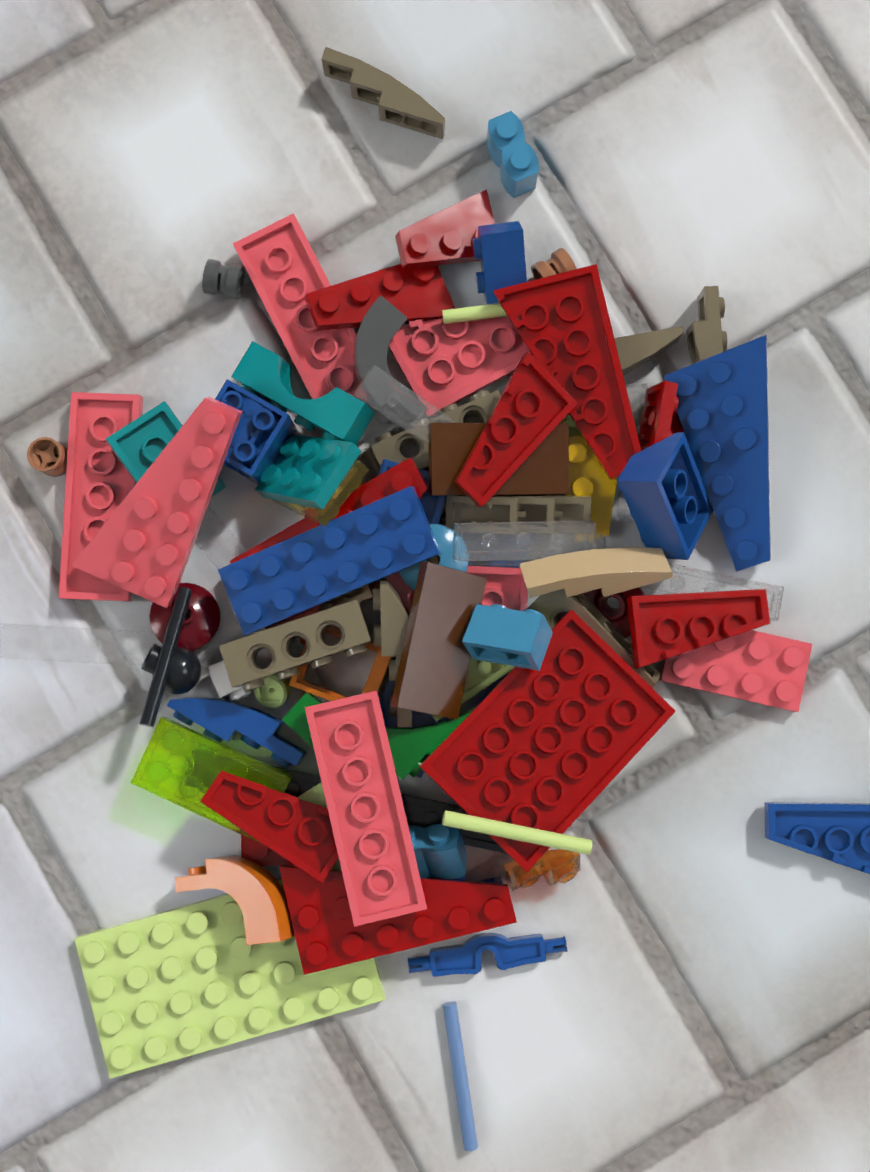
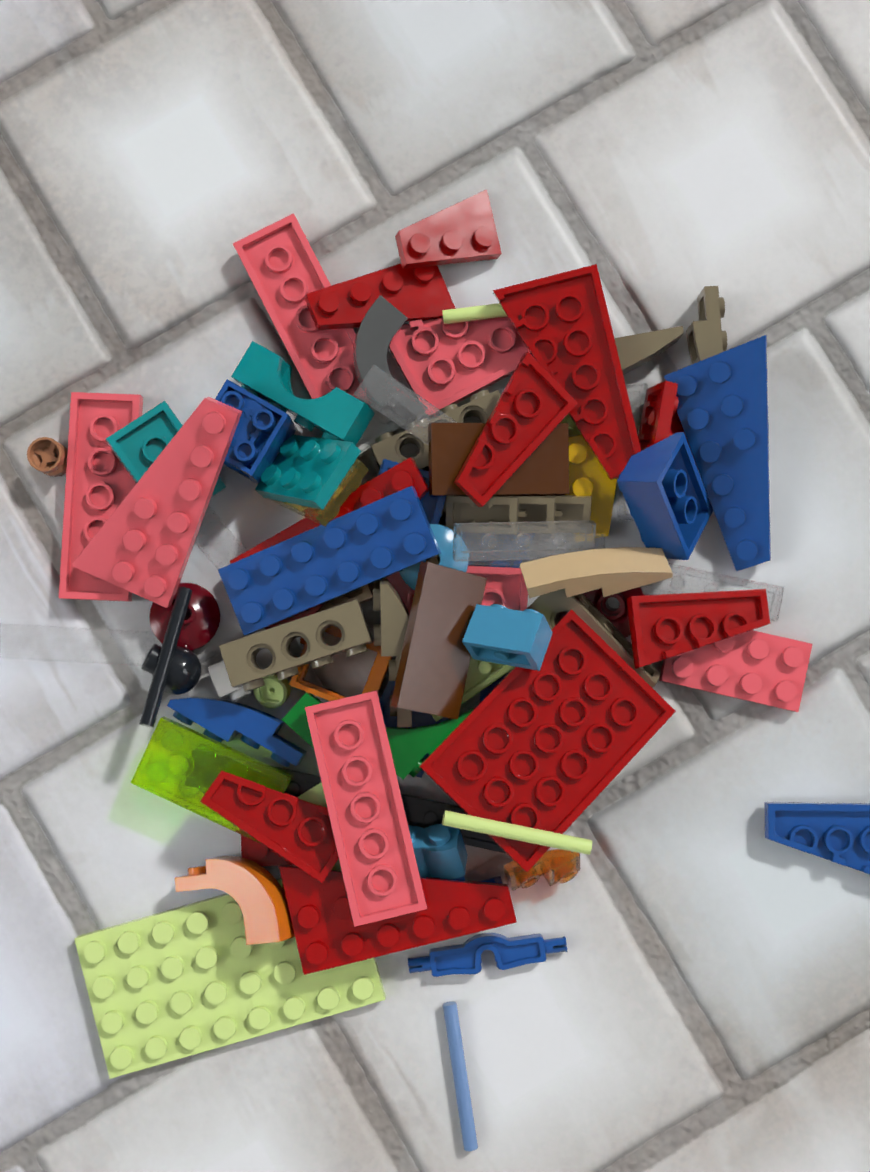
dark grey wheel [202,259,245,300] -> none
dark tan slope [321,47,445,139] -> none
blue brick [472,221,527,304] -> none
dark azure brick [487,111,539,198] -> none
nougat wheel [531,248,577,280] -> none

